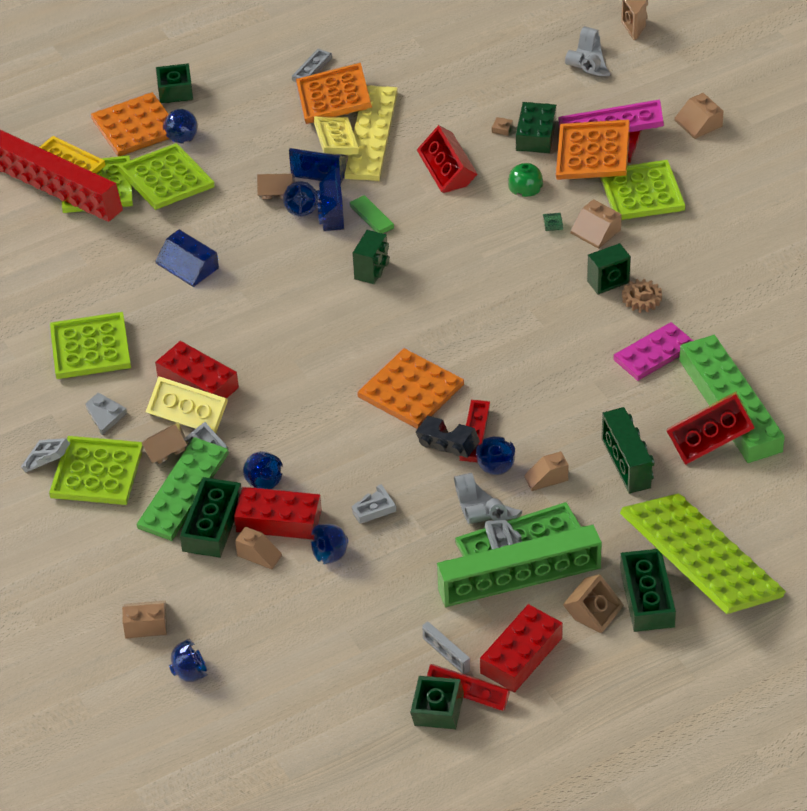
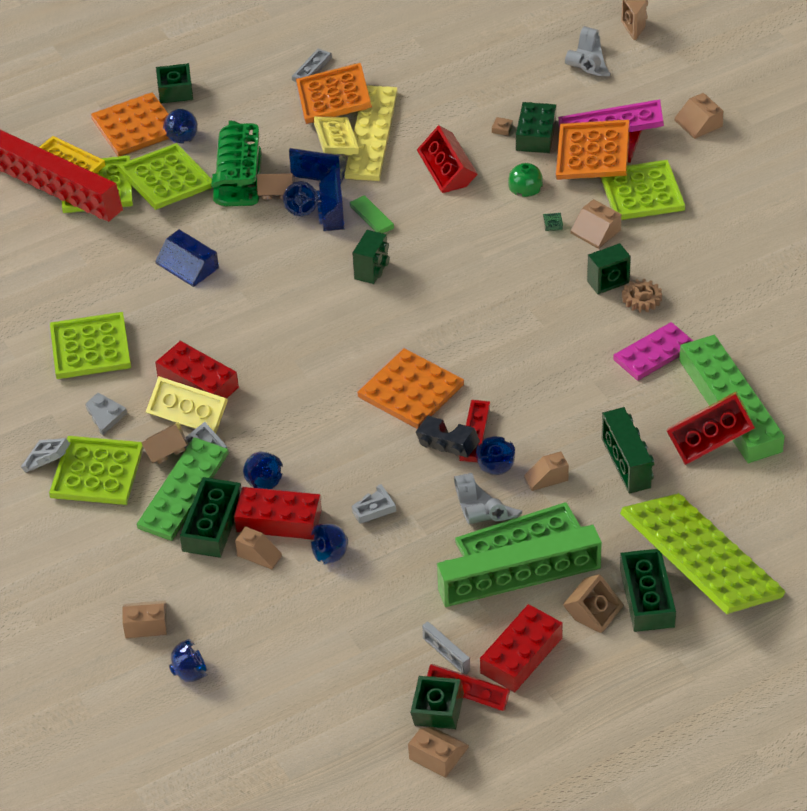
light grey wing [485,520,522,549] -> none
none -> green piece [211,120,262,206]
none -> medium nougat slope [408,727,469,778]

